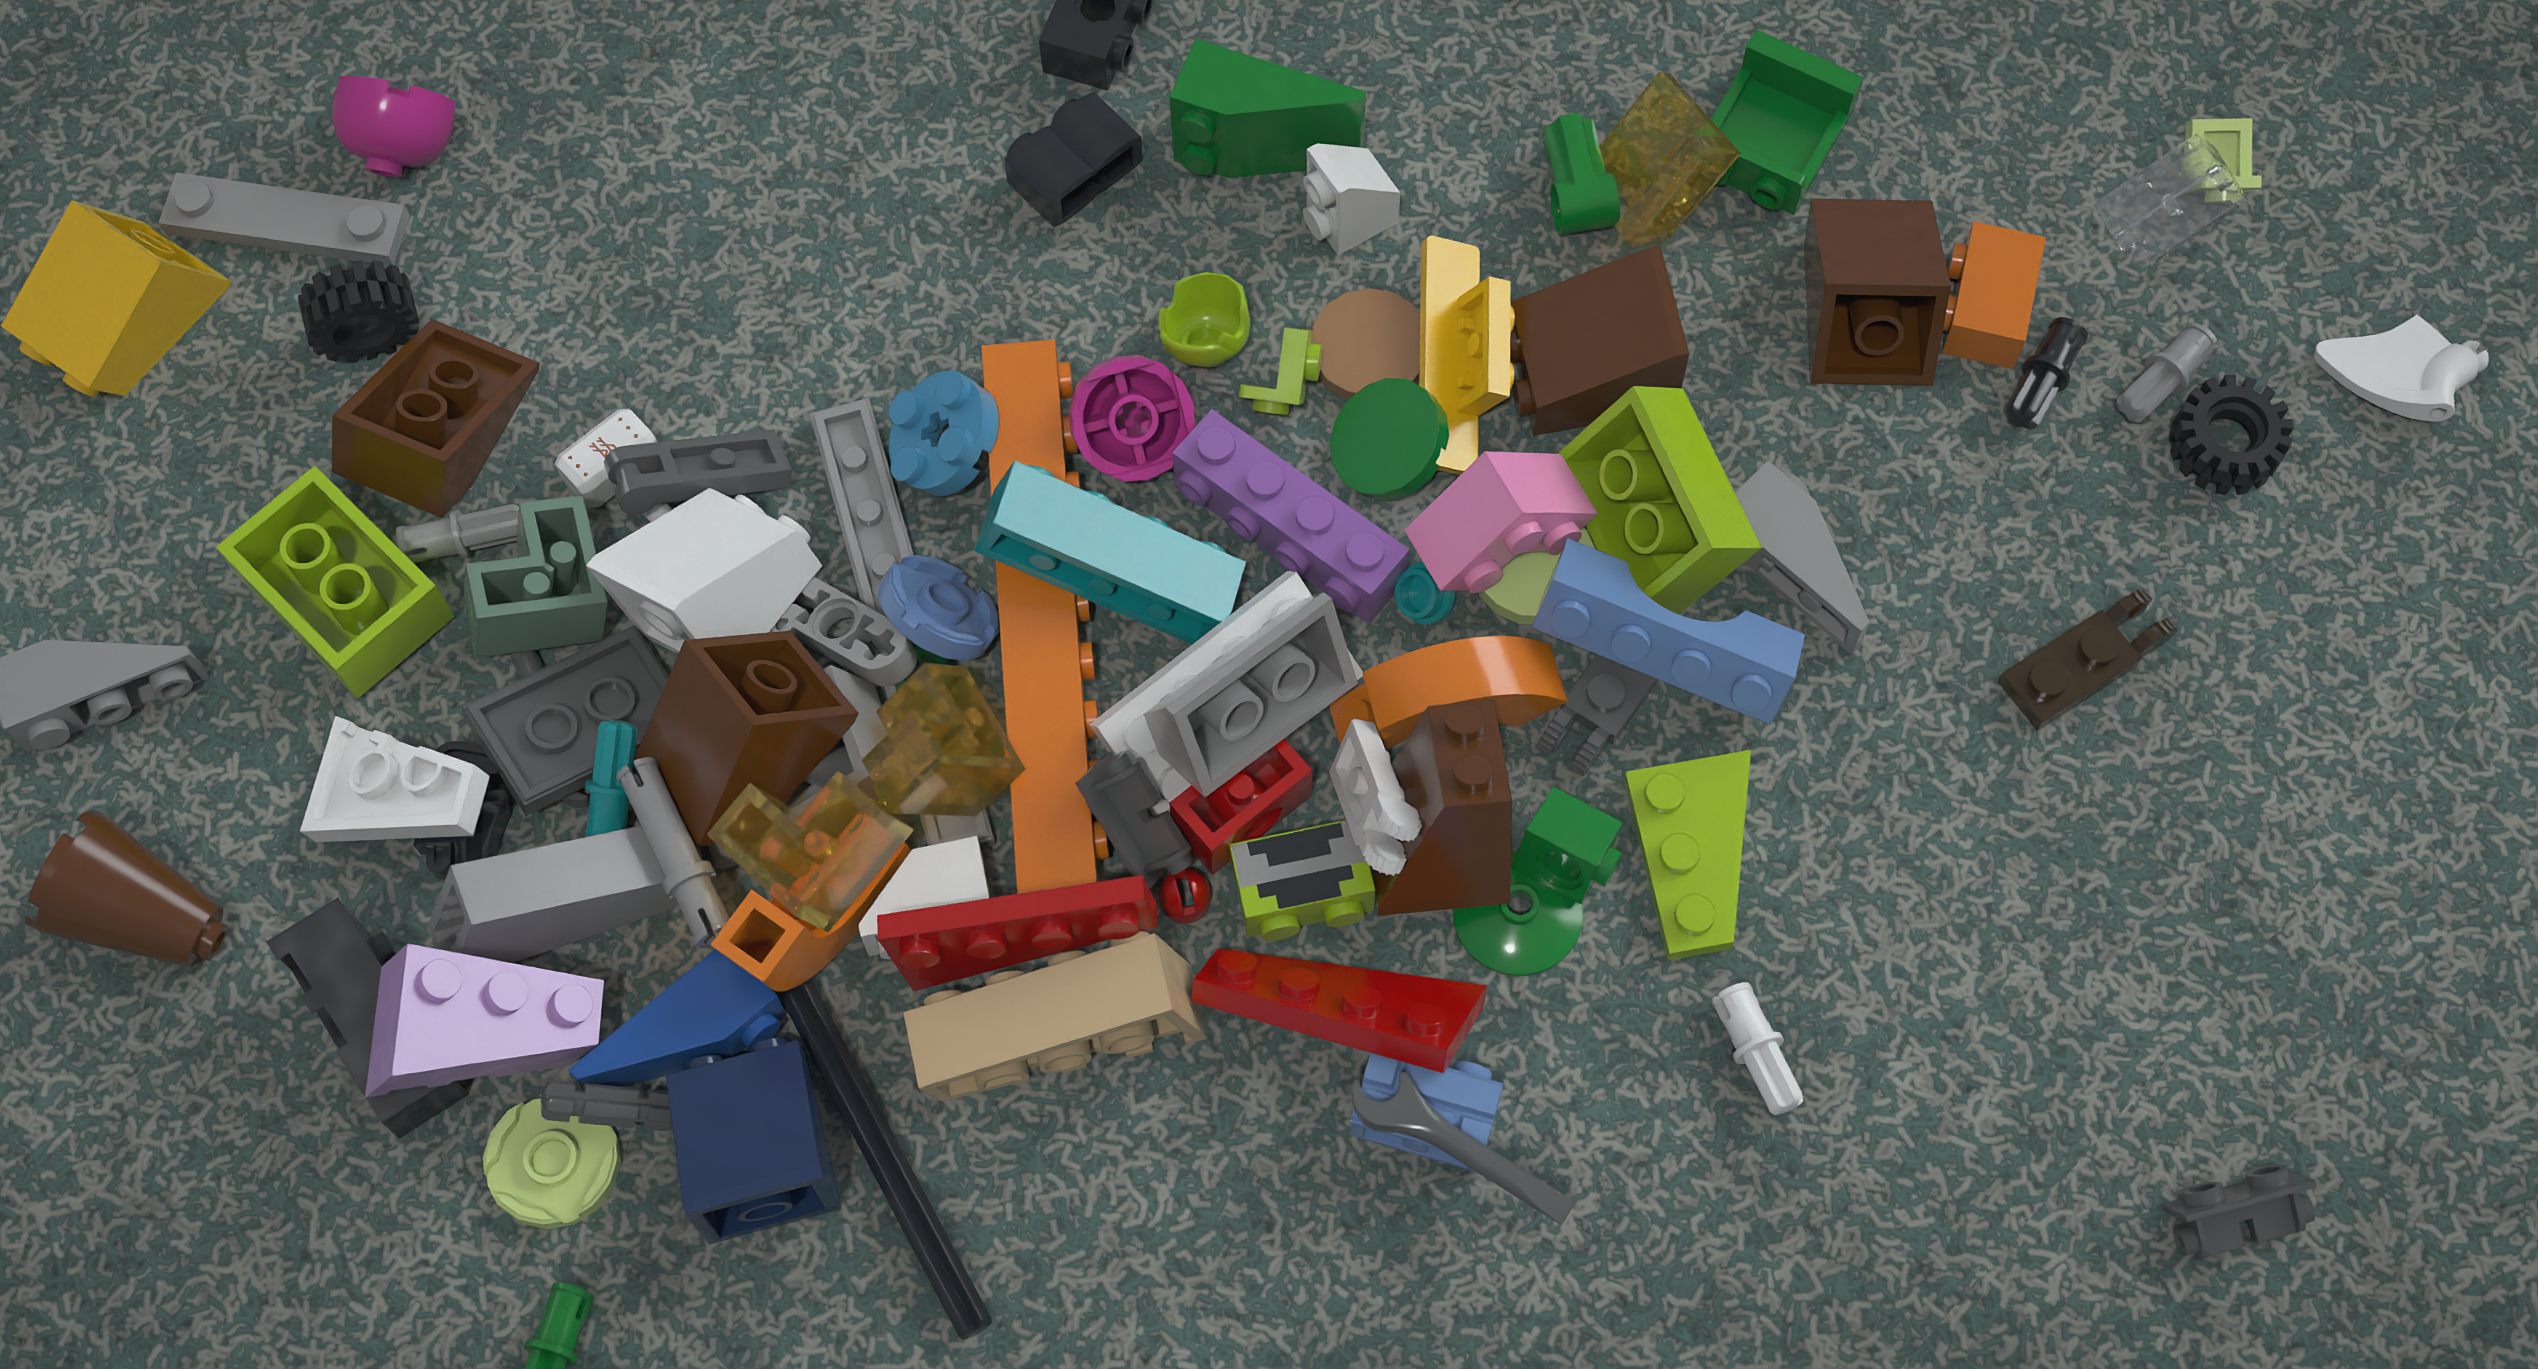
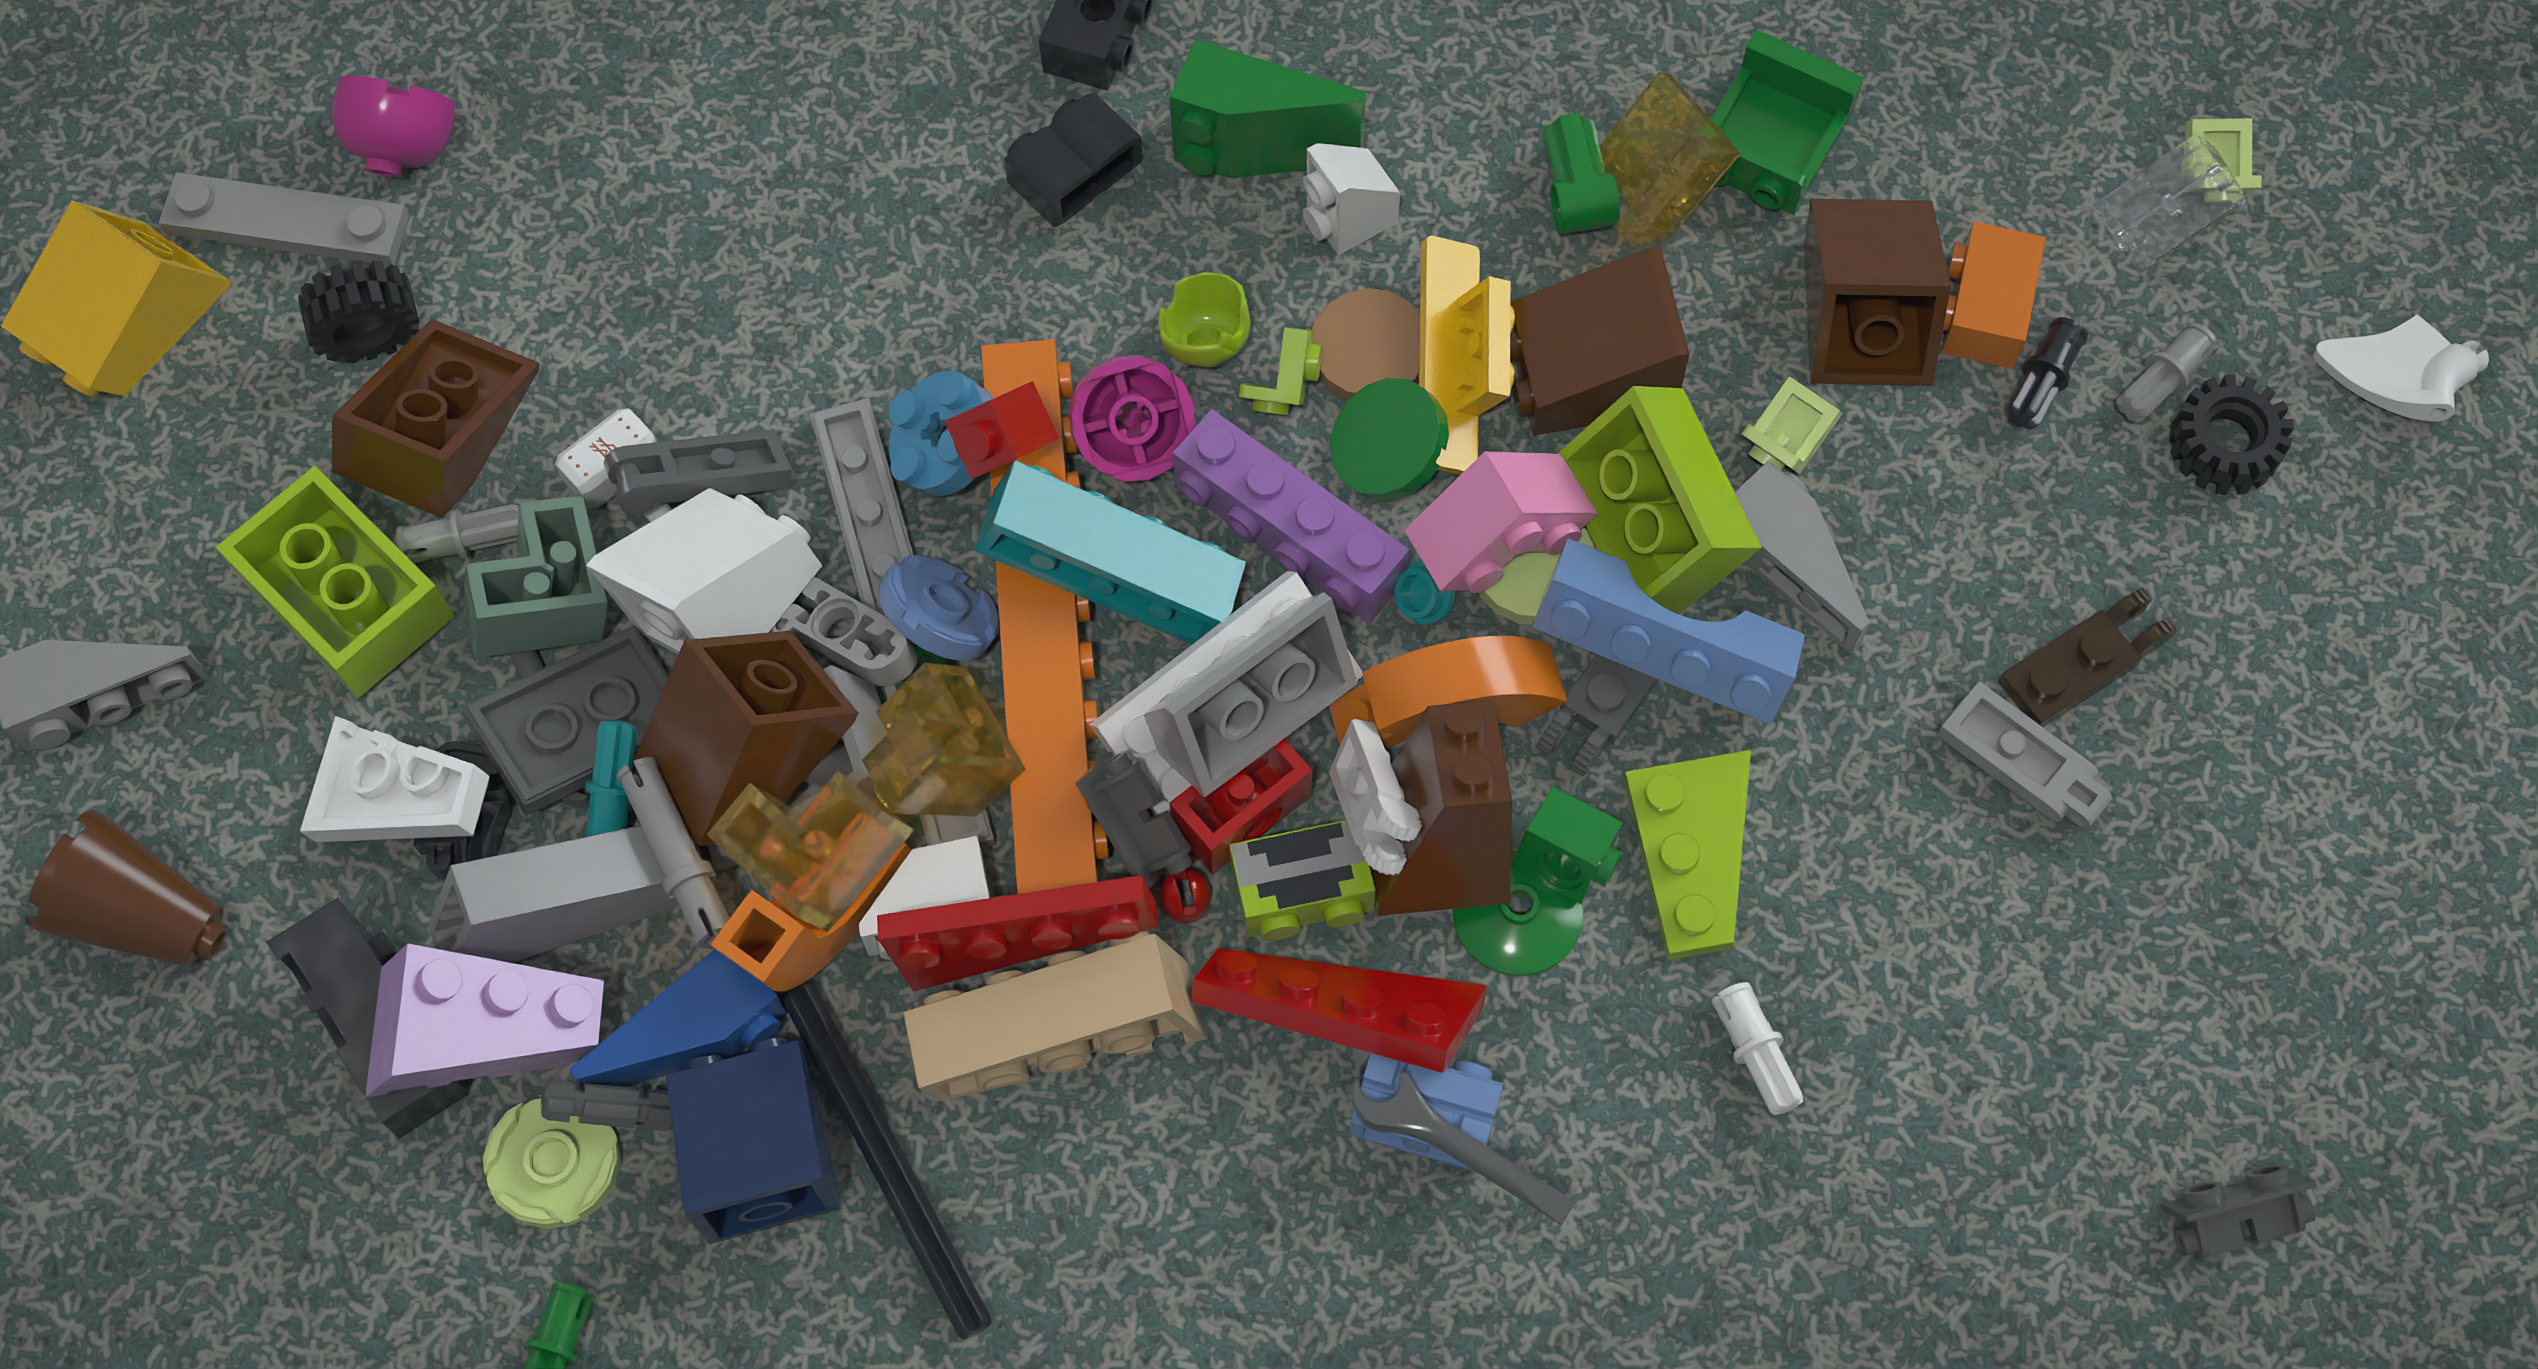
none -> red brick [944,381,1059,479]
none -> yellowish green bracket [1742,376,1843,474]
none -> light grey hinge [1937,681,2113,829]

